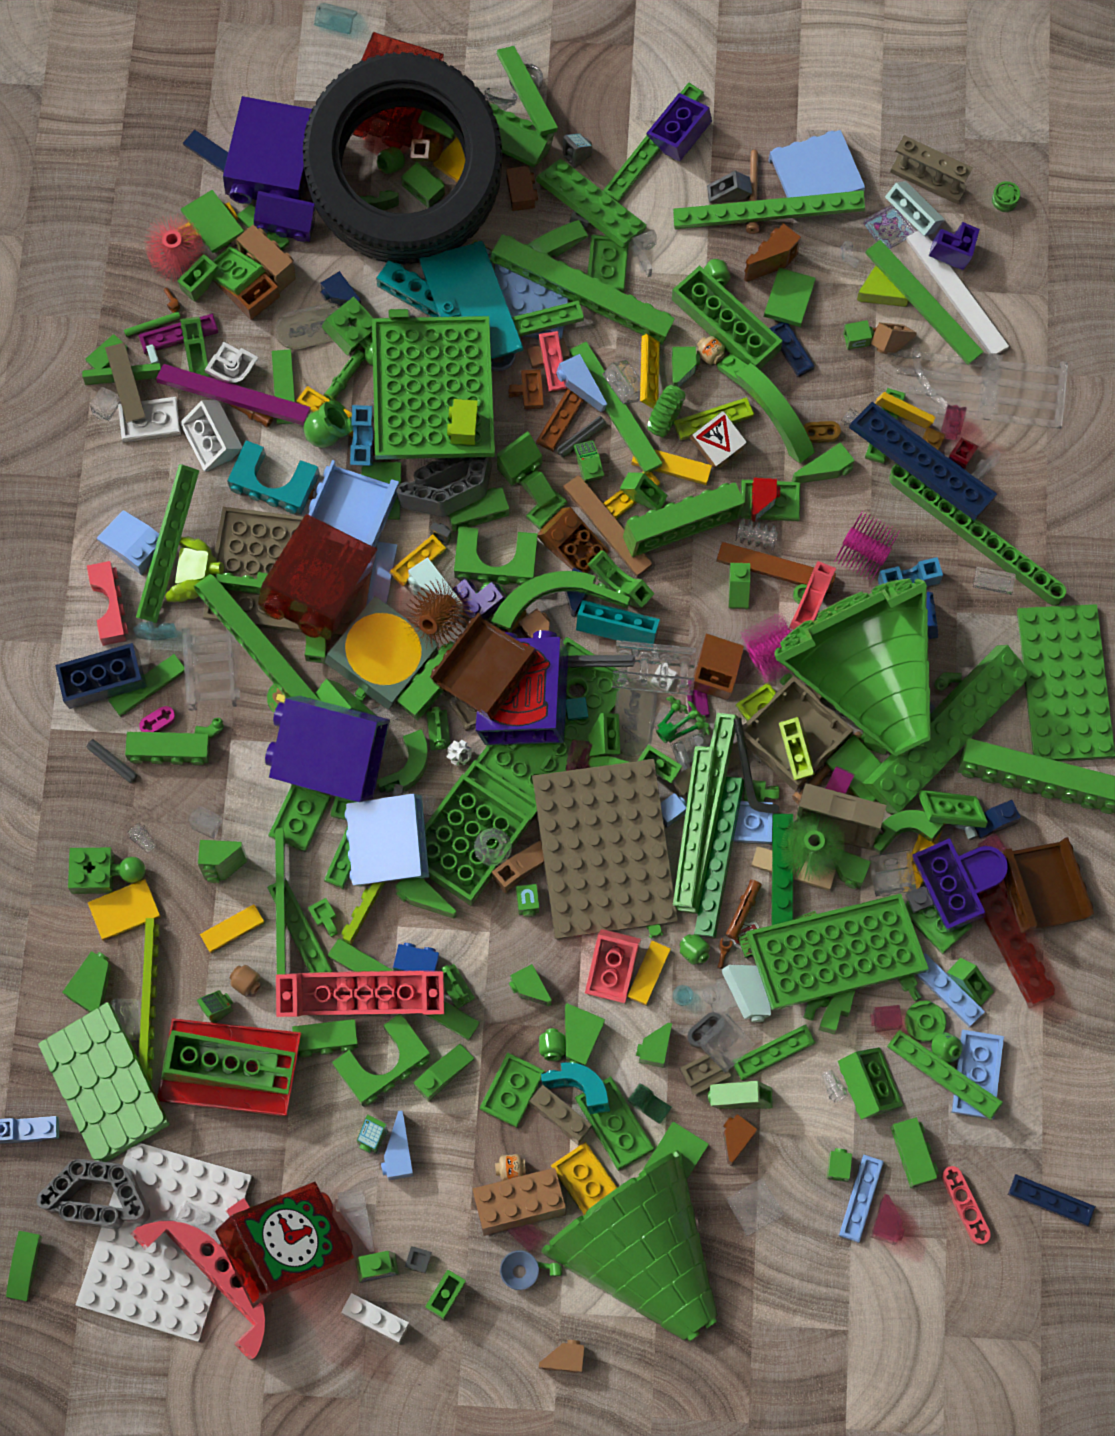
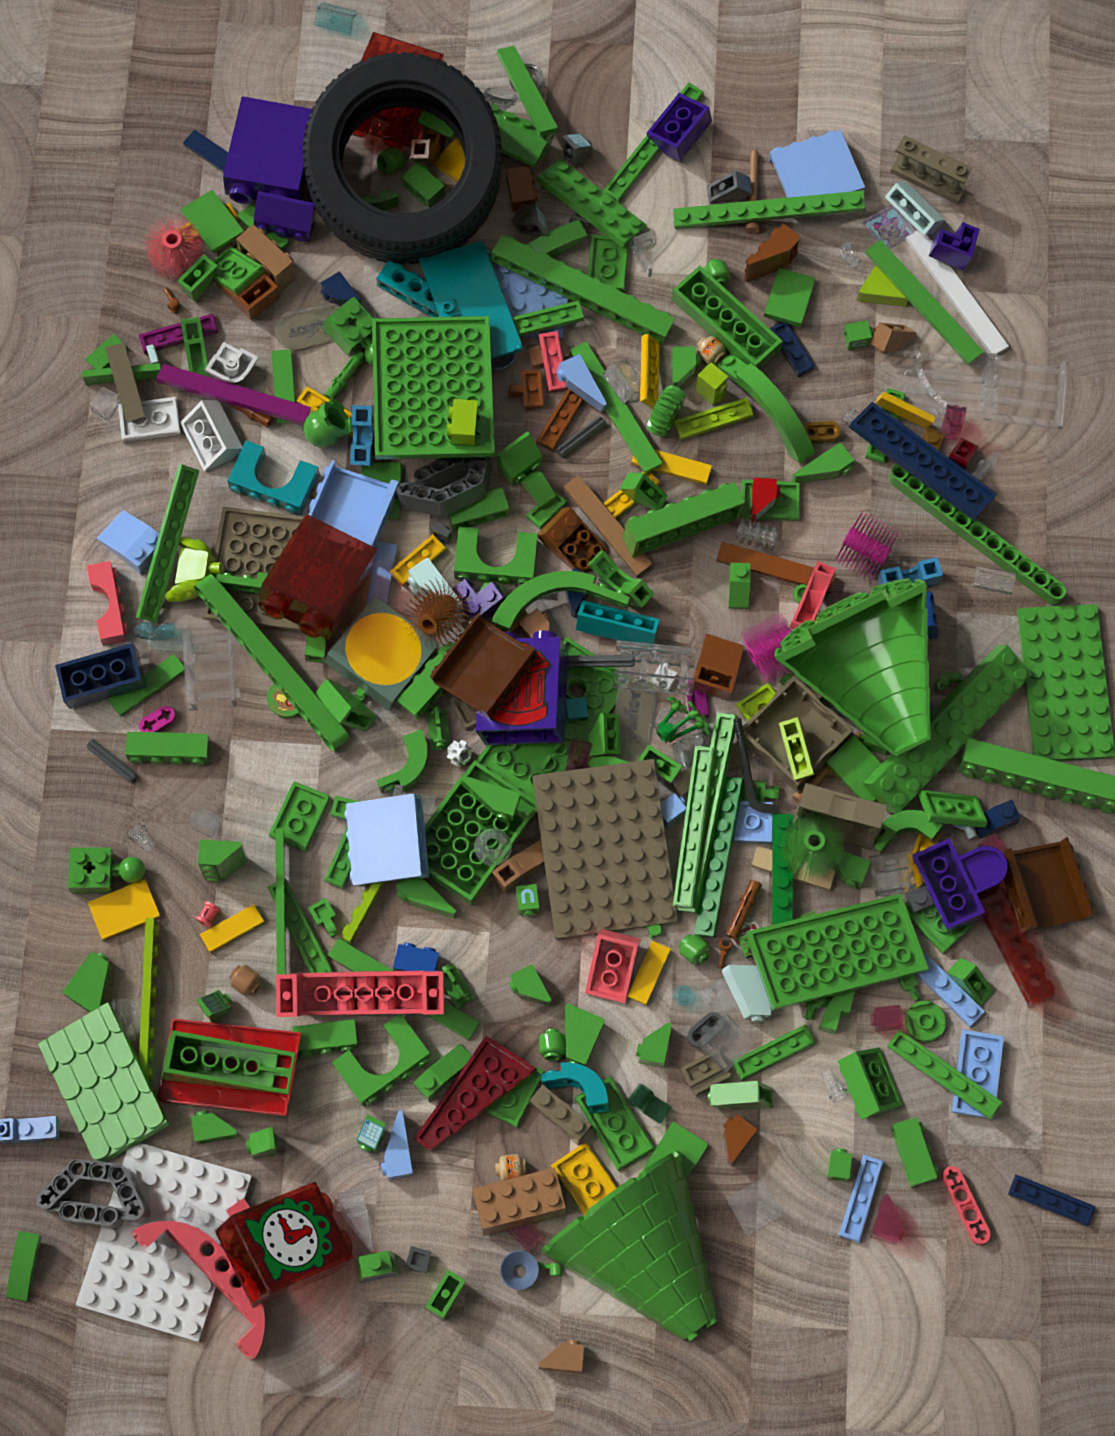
bright green bar [124,311,181,337] -> none
bright green arm [195,718,224,738] -> none
dark purple brick [265,696,390,802] -> none
white brick [341,1293,410,1345] -> none
bright green tile [388,309,411,318] -> none
bright green slope [574,441,604,483] -> none
piece [689,412,747,468] -> none
magenta tile [825,766,855,794] -> none
bright green head [932,1032,963,1063] -> none
bright green wheel [992,181,1020,212] -> none
none -> bright green slope [191,1111,239,1145]
none -> coral bush [195,901,221,928]
none -> bright green slope [246,1127,279,1159]
none -> dark red wing [413,1036,537,1152]
none -> bright green slope [461,775,521,822]
none -> flat silver slope [511,204,549,236]
none -> lime brick [696,362,728,405]

